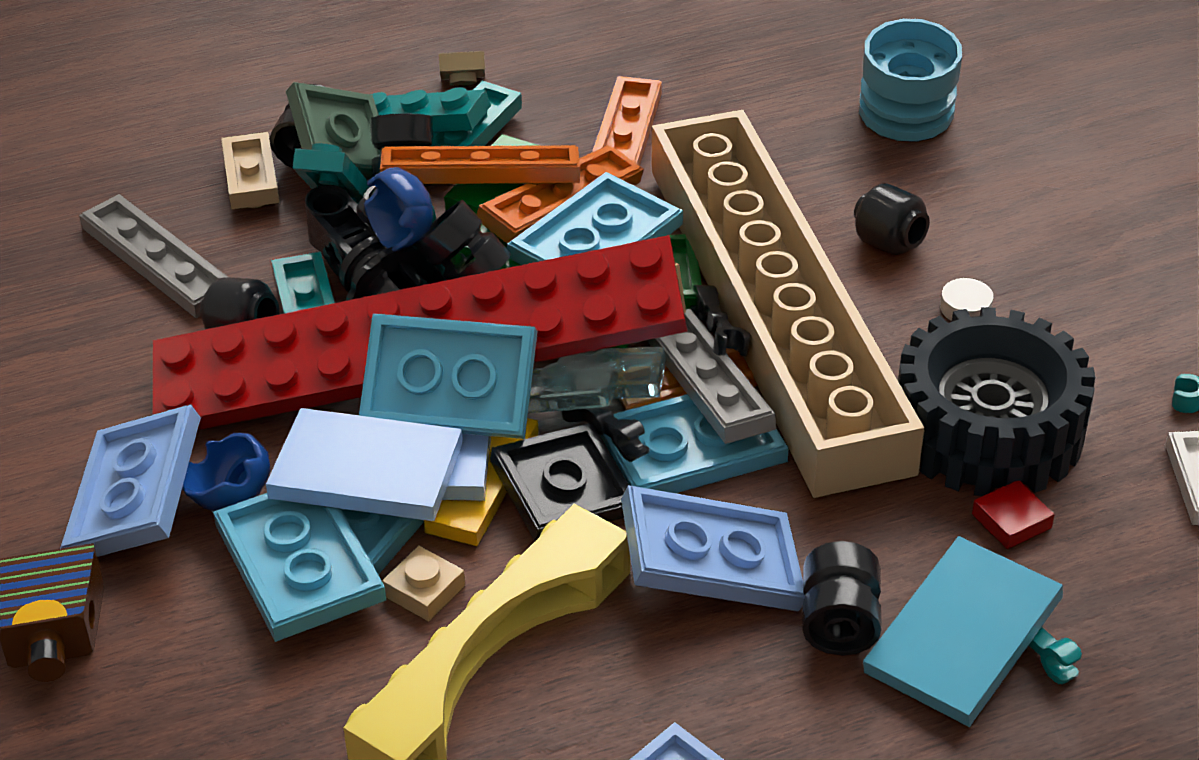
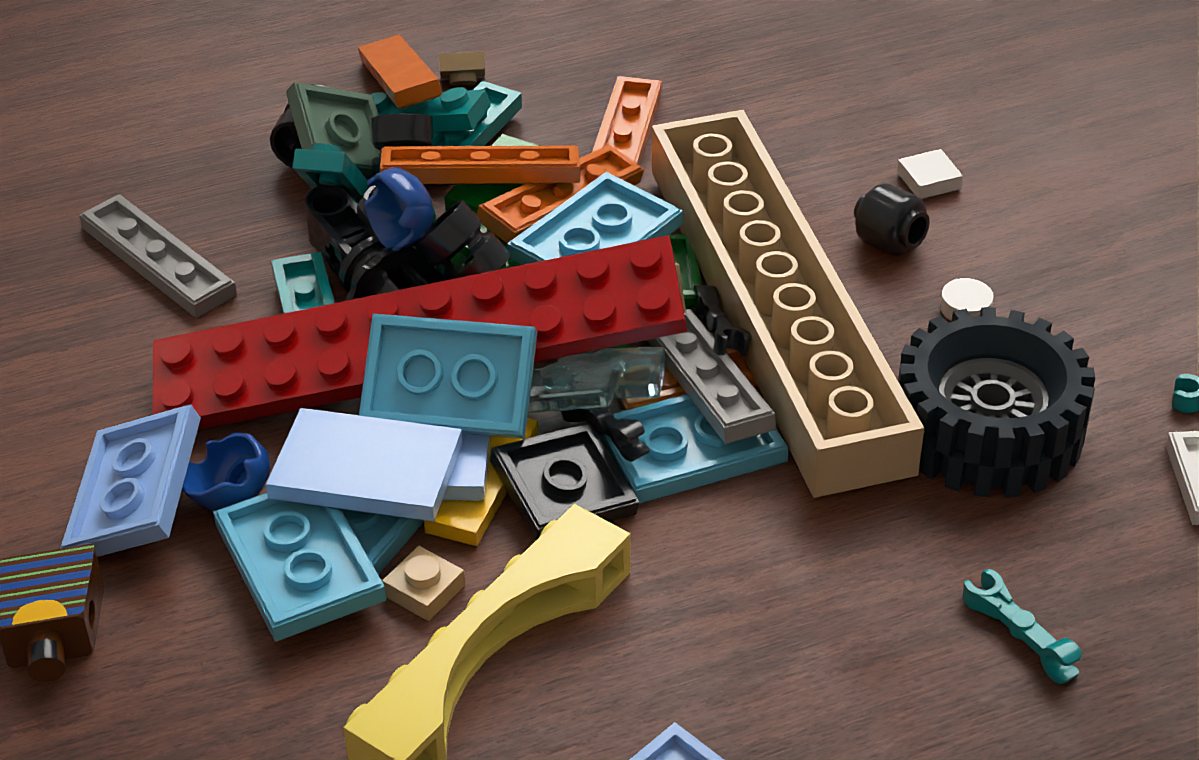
black head [200,277,280,330] -> none
tan plate [221,132,280,209] -> none
light blue tile [621,485,805,611] -> none
black wheel [802,541,882,656] -> none
medium azure wheel [859,18,962,141] -> none
medium azure tile [863,536,1063,727] -> none
red tile [972,481,1055,549] -> none
none -> orange tile [358,34,443,109]
none -> white tile [897,149,963,199]

